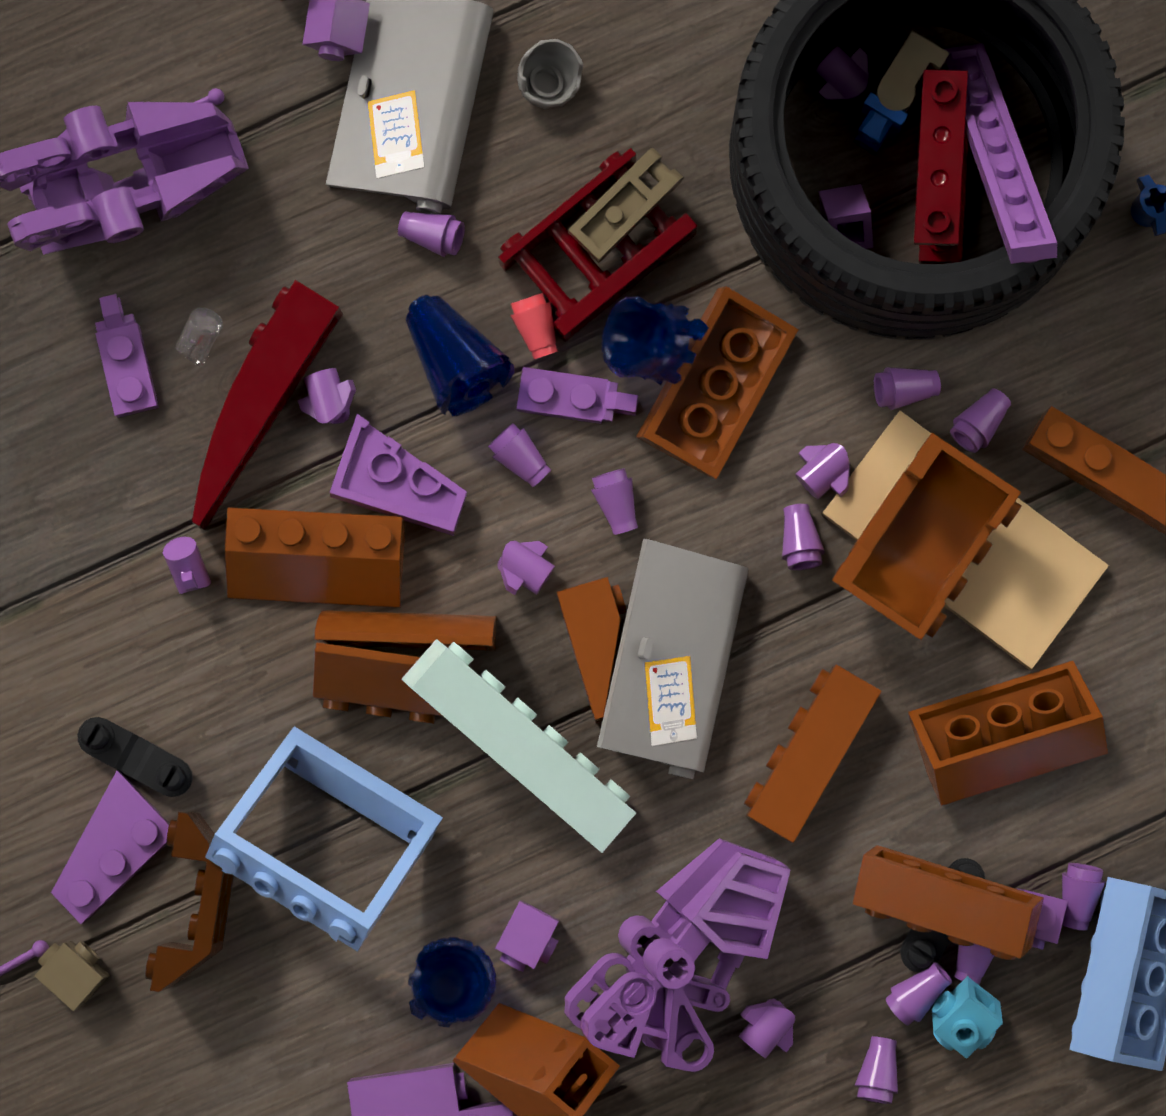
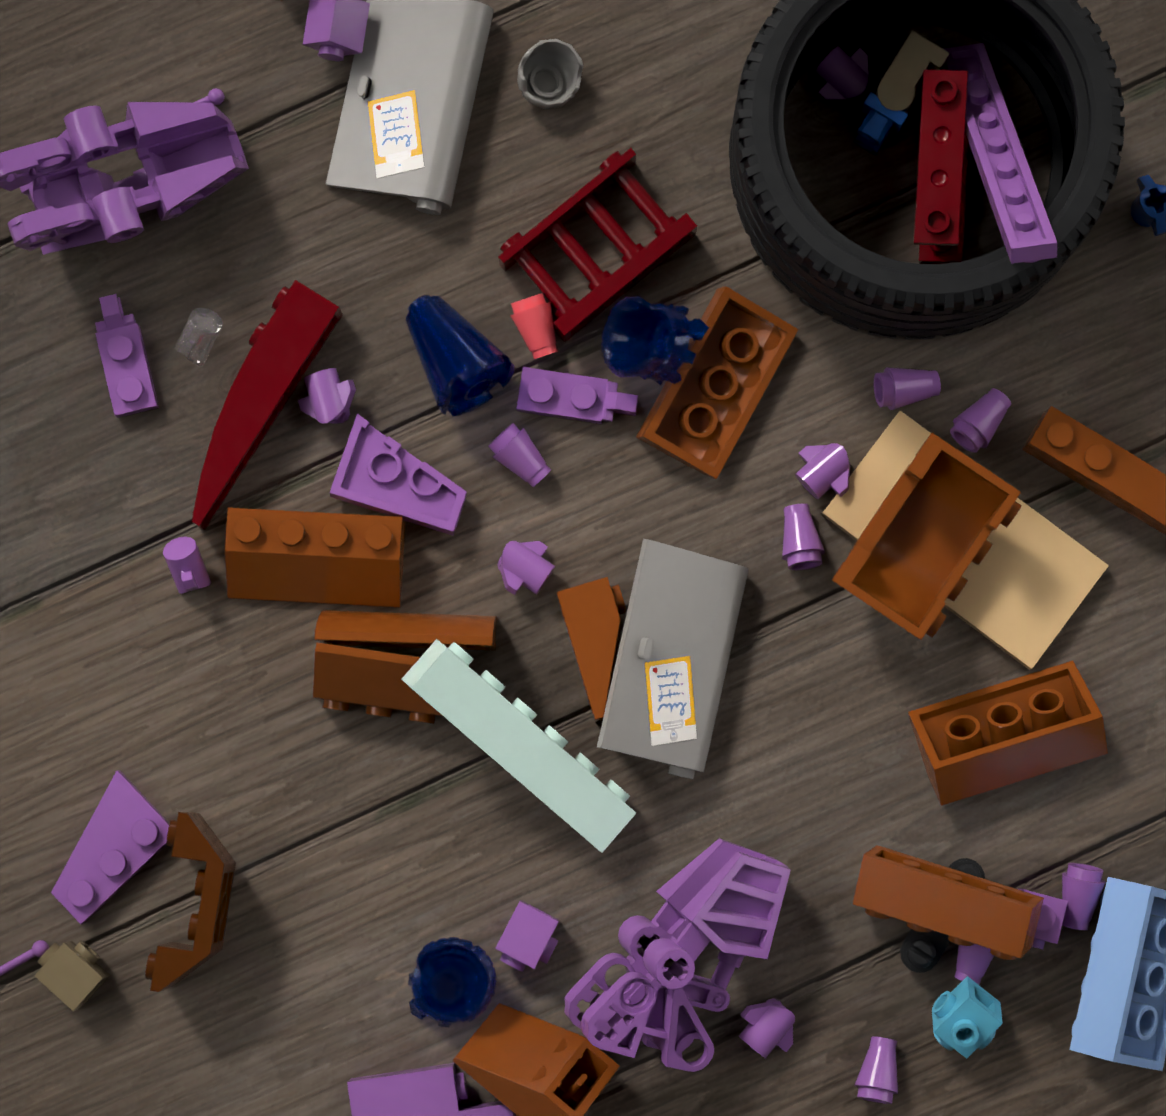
black piece [77,717,193,797] -> none
light blue window [205,726,443,952] -> none
medium lavender cone [398,211,465,257] -> none
dark tan plate [568,148,684,263] -> none
medium lavender cone [591,468,638,535] -> none
dark orange brick [744,664,881,843] -> none
medium lavender brick [819,184,873,249] -> none
medium lavender cone [886,962,952,1025] -> none

